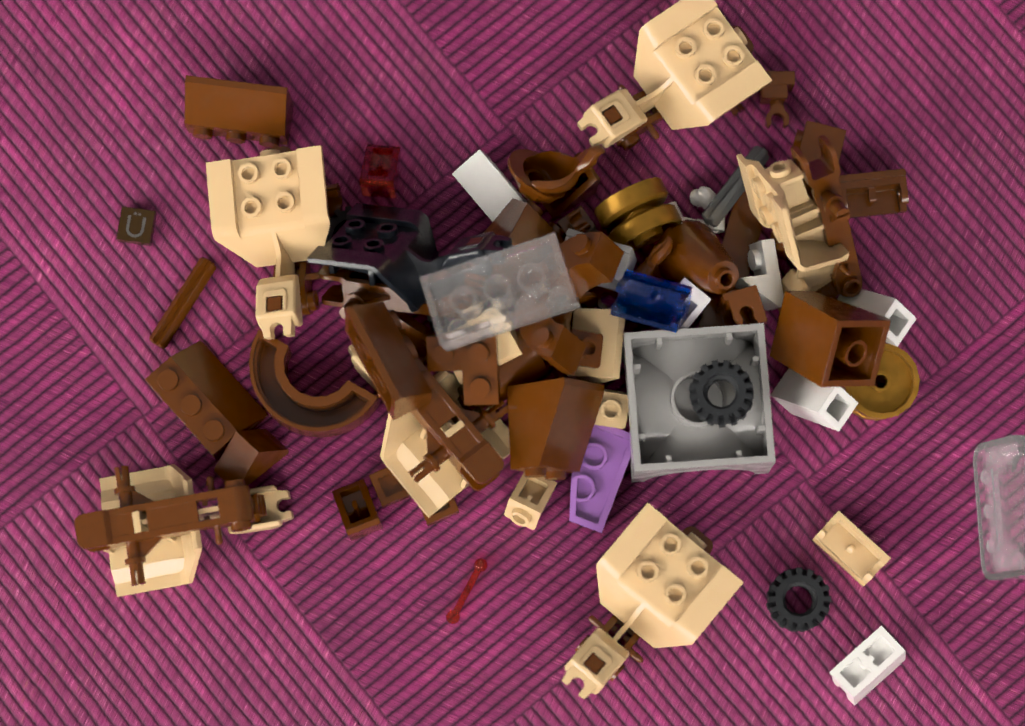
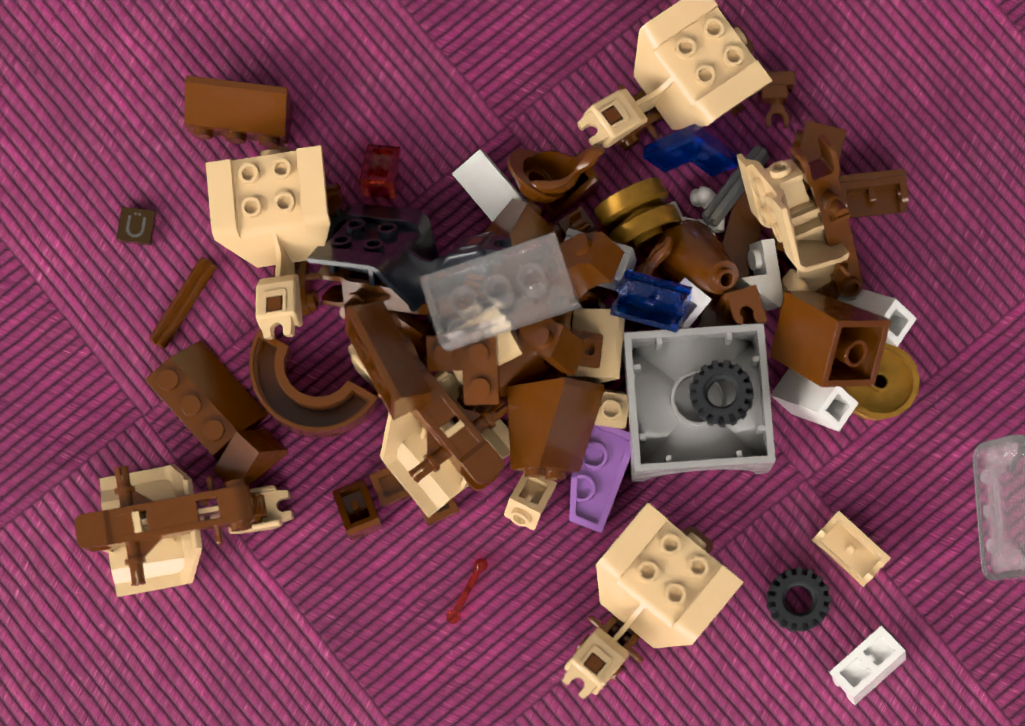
none -> clear blue plate [643,124,738,177]

